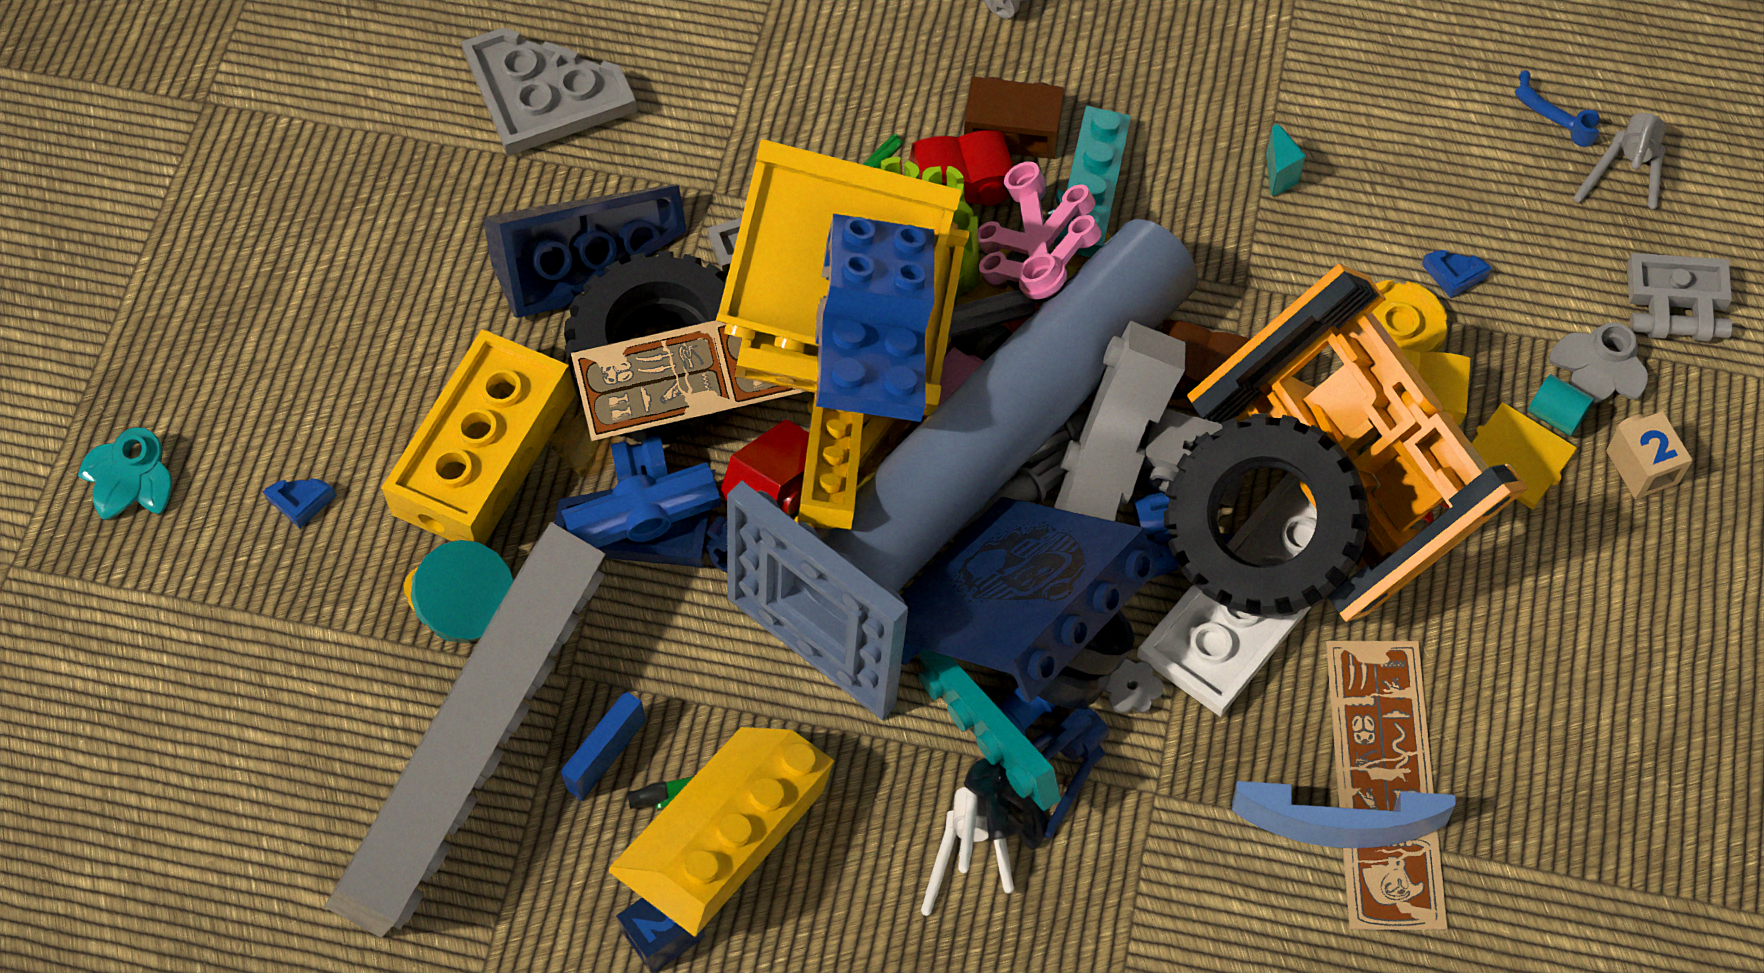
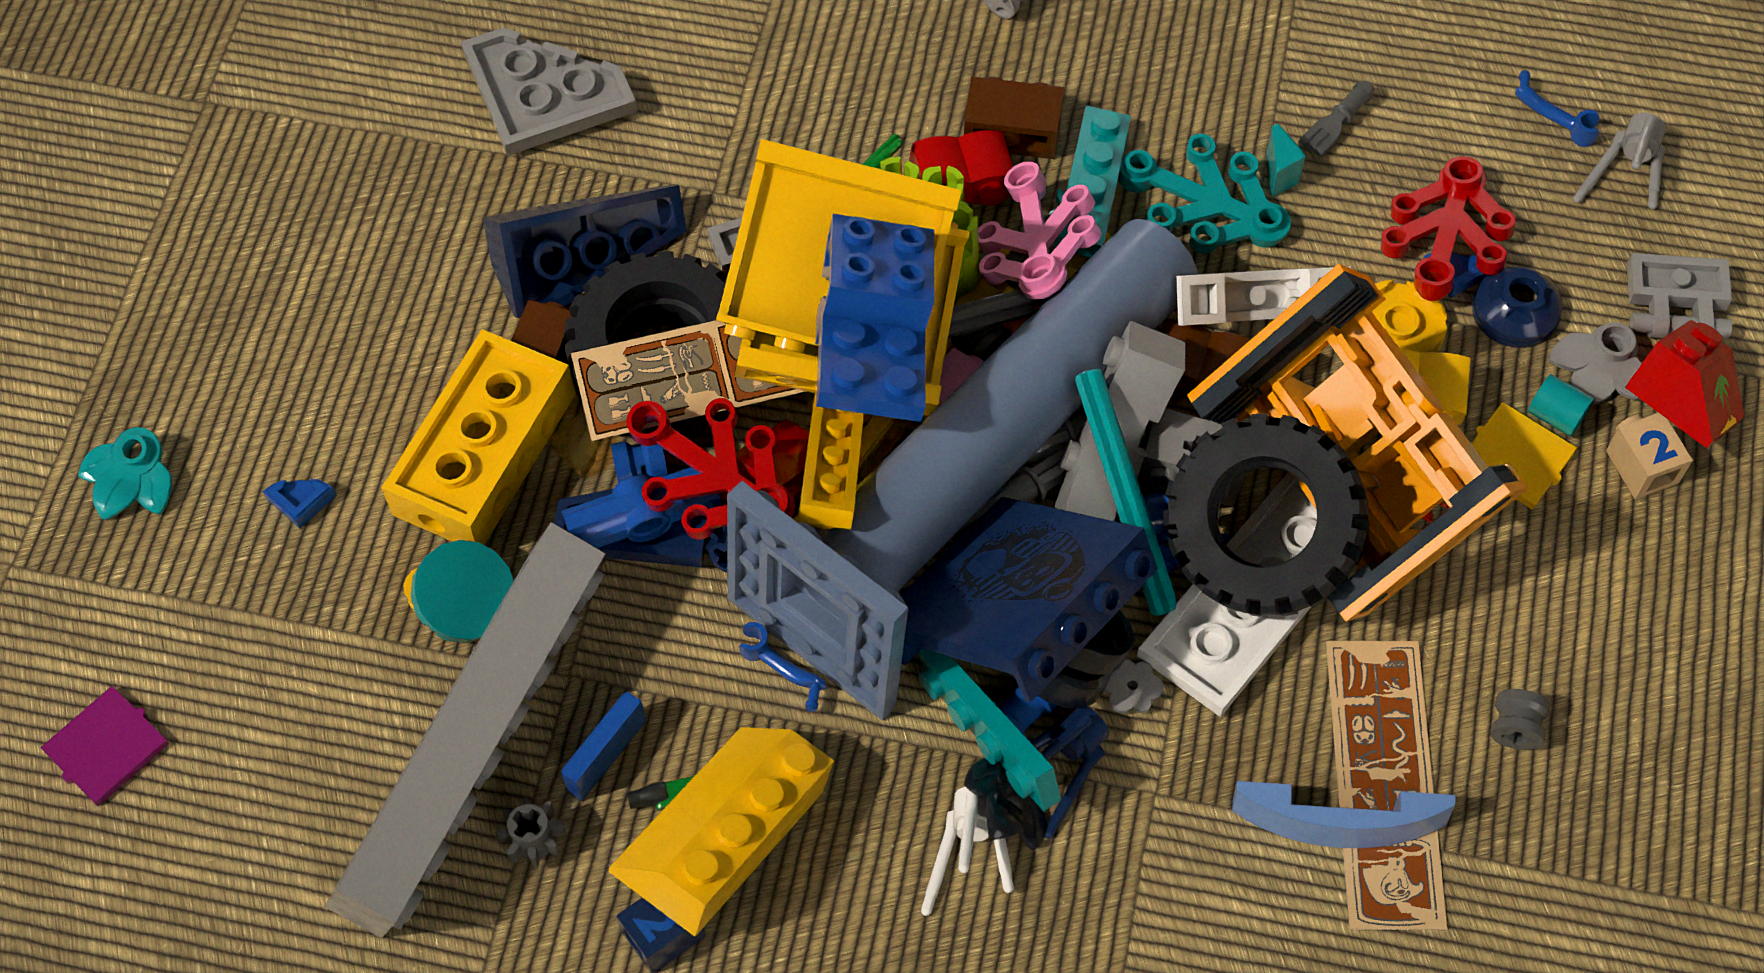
none -> magenta piece [40,686,169,807]
none -> dark grey gear [496,796,566,868]
none -> reddish brown brick [511,300,571,364]
none -> red plant [626,398,796,540]
none -> blue piece [739,622,826,712]
none -> teal axle [1075,369,1177,616]
none -> teal plant [1118,133,1291,254]
none -> white slope [1176,266,1351,325]
none -> dark grey piece [1299,80,1374,158]
none -> red plant [1380,156,1516,301]
none -> dark blue piece [1472,266,1562,348]
none -> dark grey wheel [1490,689,1550,750]
none -> red slope [1625,319,1744,448]

